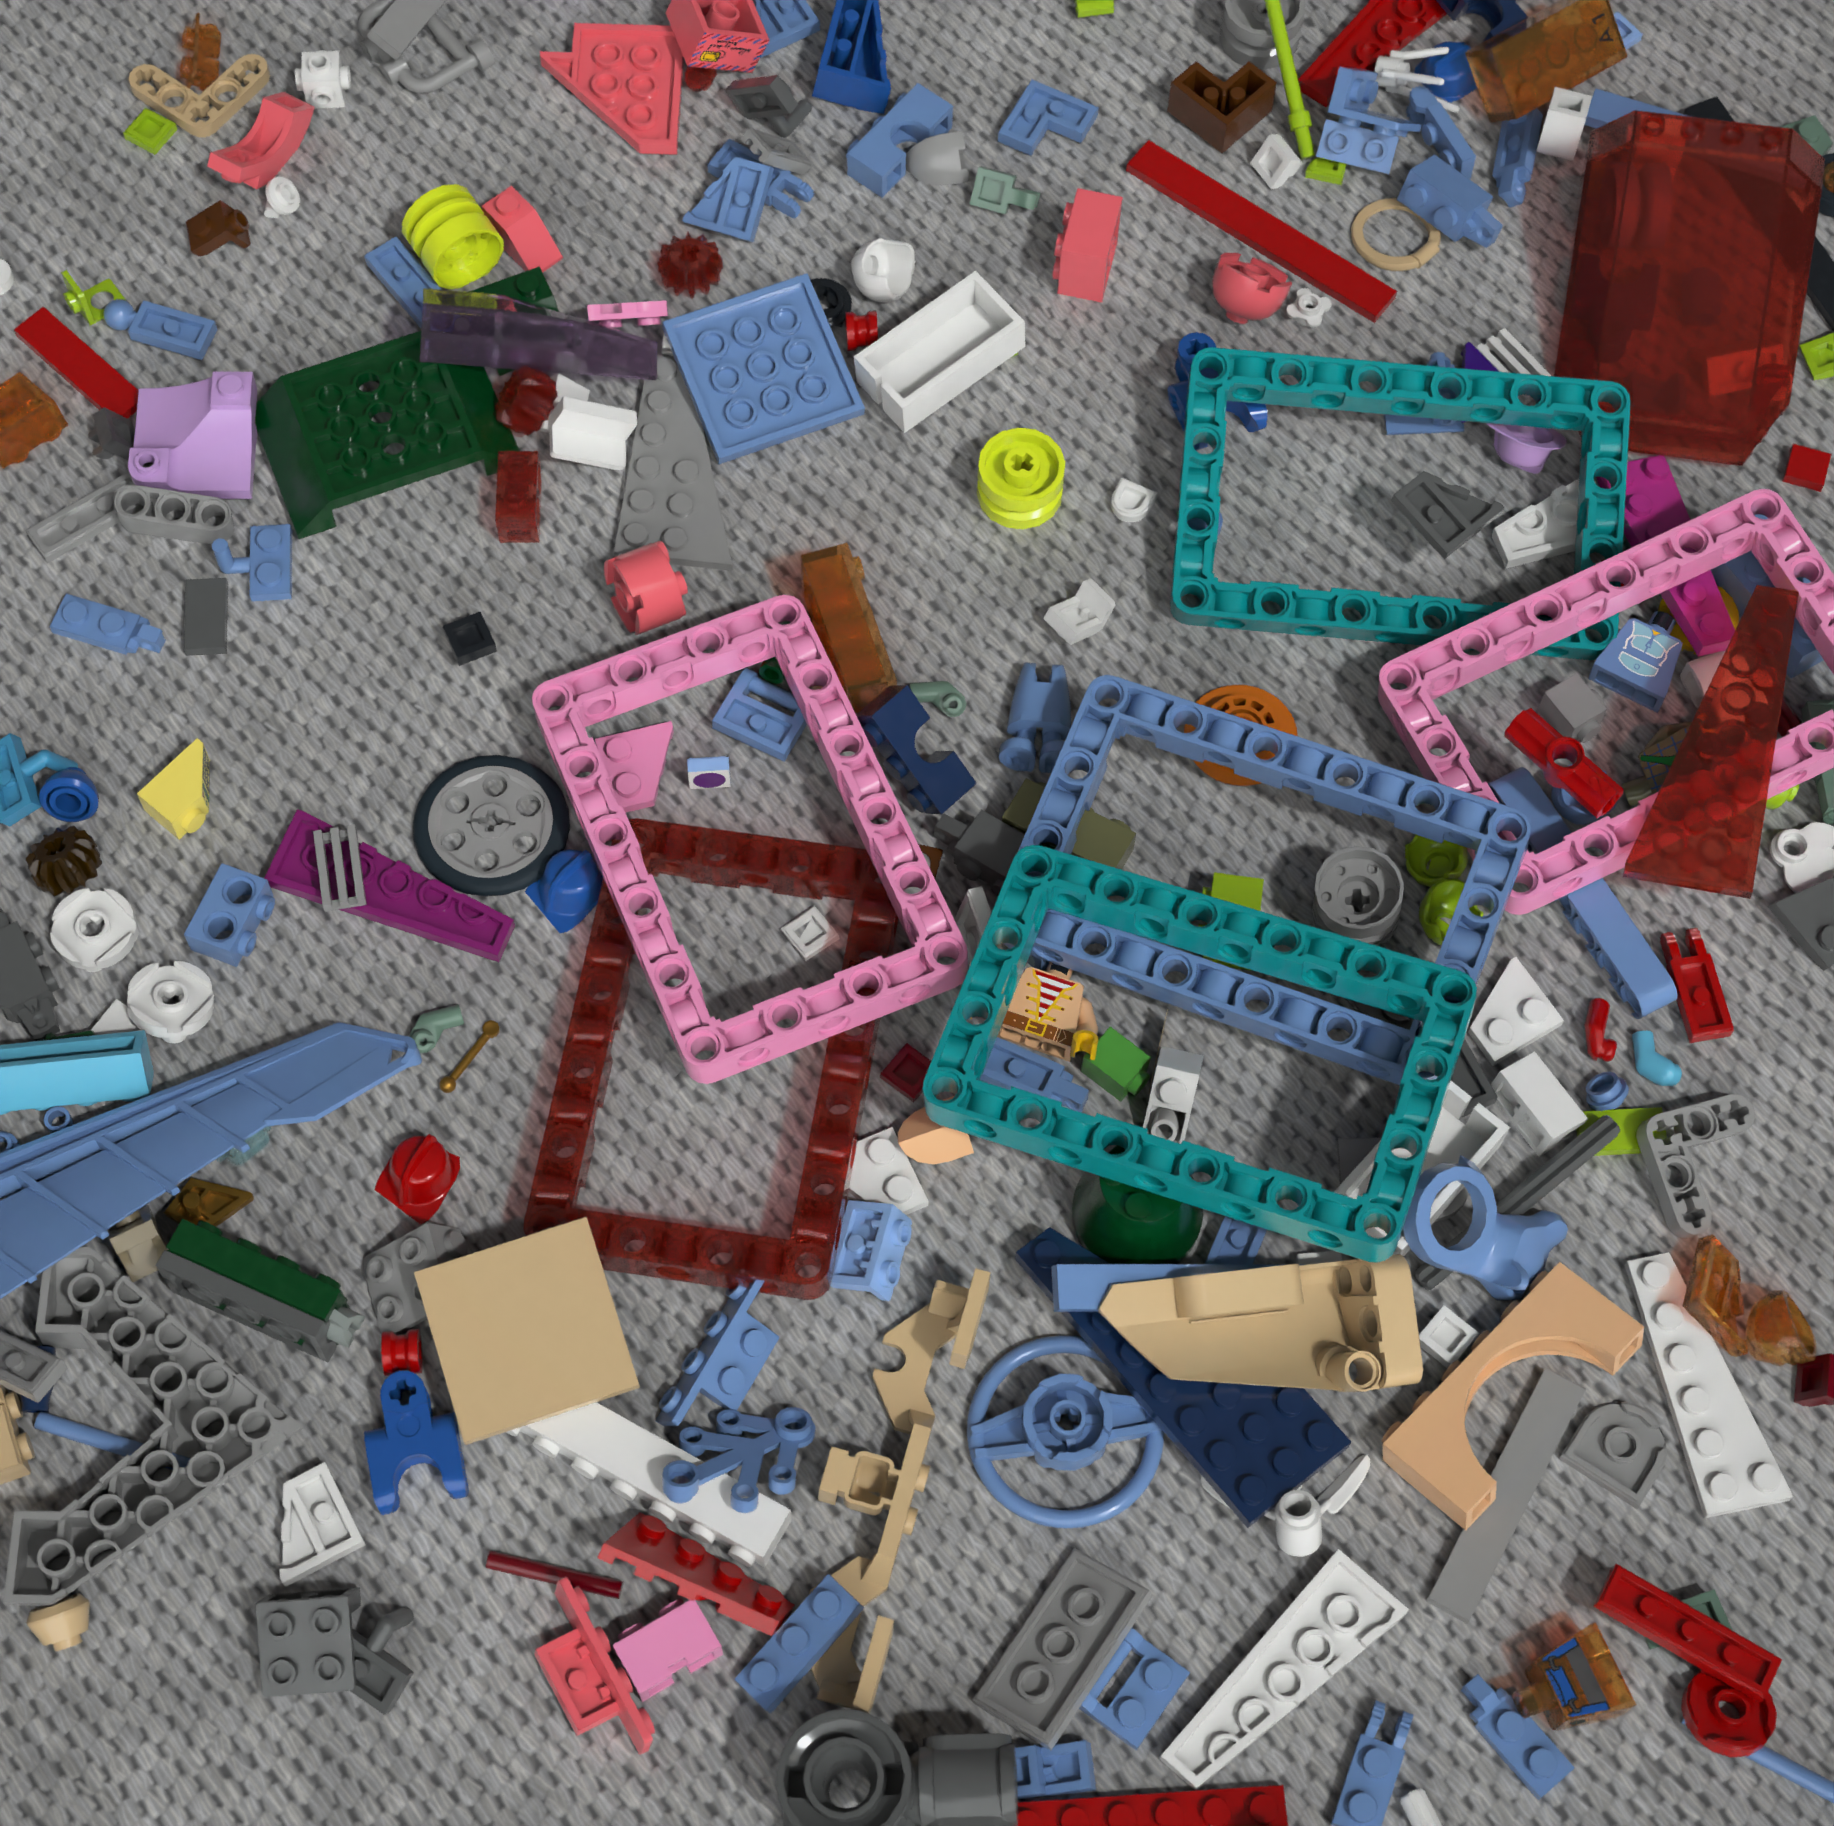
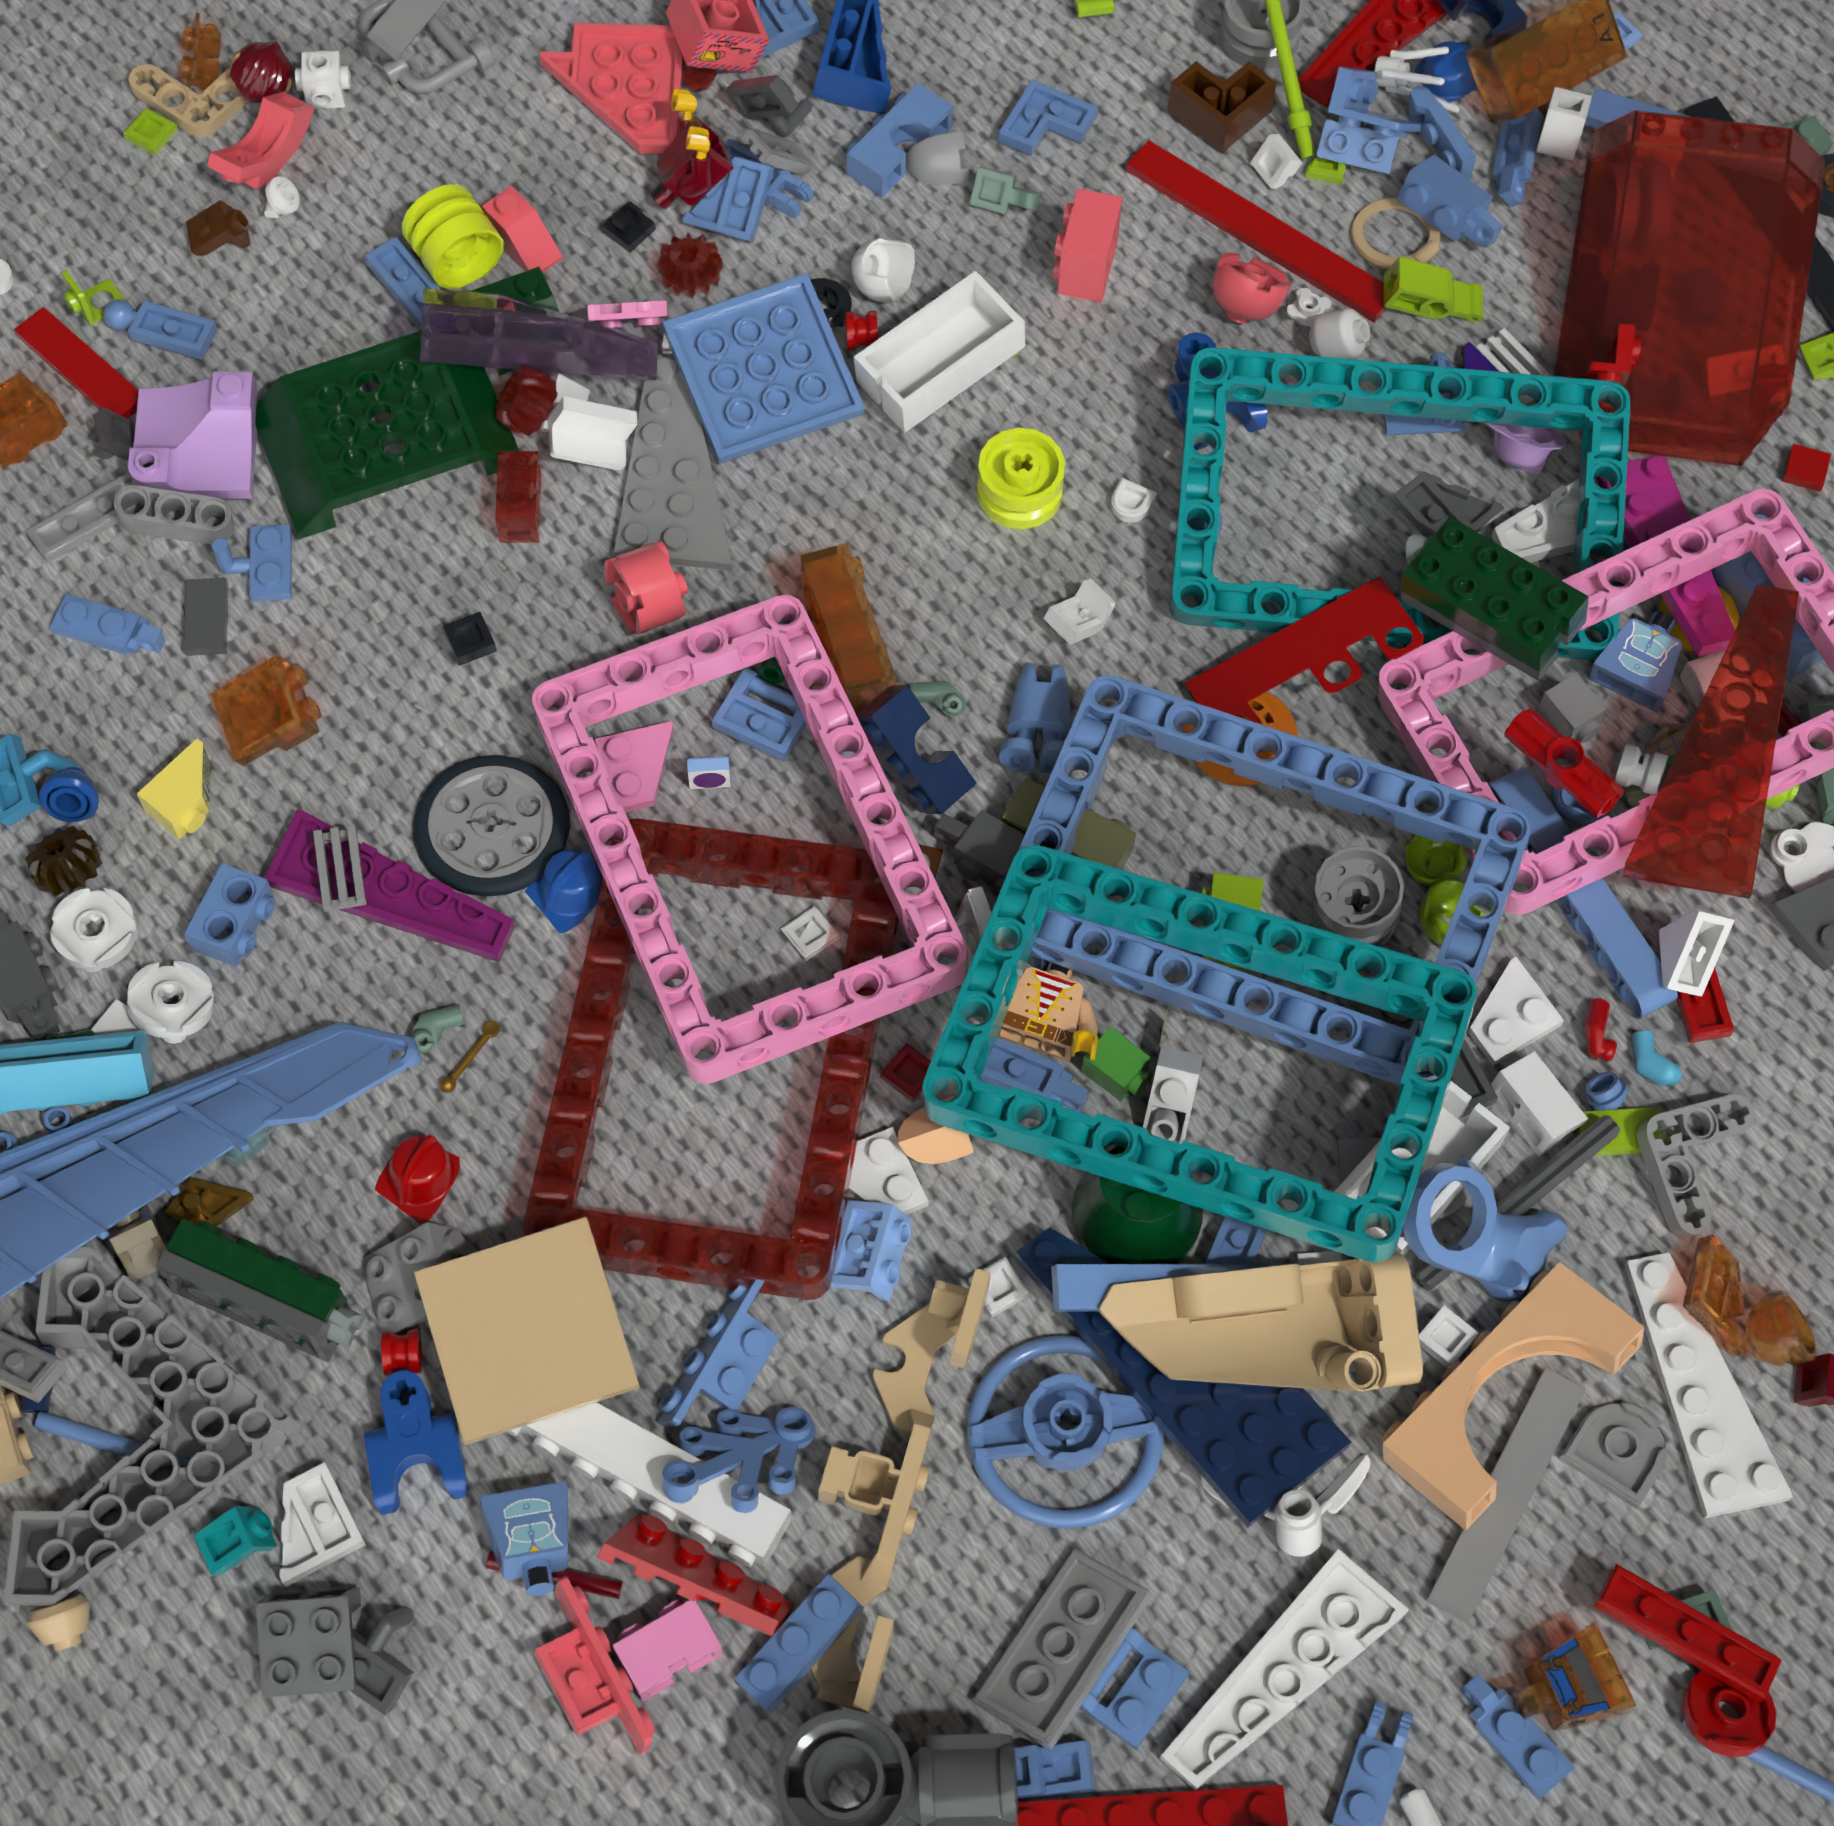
none -> teal bracket [193,1506,277,1575]
none -> clear orange plate [211,654,321,766]
none -> dark red hair [230,41,294,103]
none -> medium blue torso [480,1481,568,1596]
none -> black tile [601,201,656,253]
none -> dark red torso [650,89,734,209]
none -> white tile [968,1257,1029,1318]
none -> red piece [1185,576,1424,725]
none -> white head [1309,308,1370,359]
none -> lime piece [1384,256,1484,322]
none -> dark green piece [1401,516,1589,681]
none -> red bracket [1585,324,1641,387]
none -> light grey wheel [1615,744,1668,796]
none -> white slope [1659,908,1735,997]

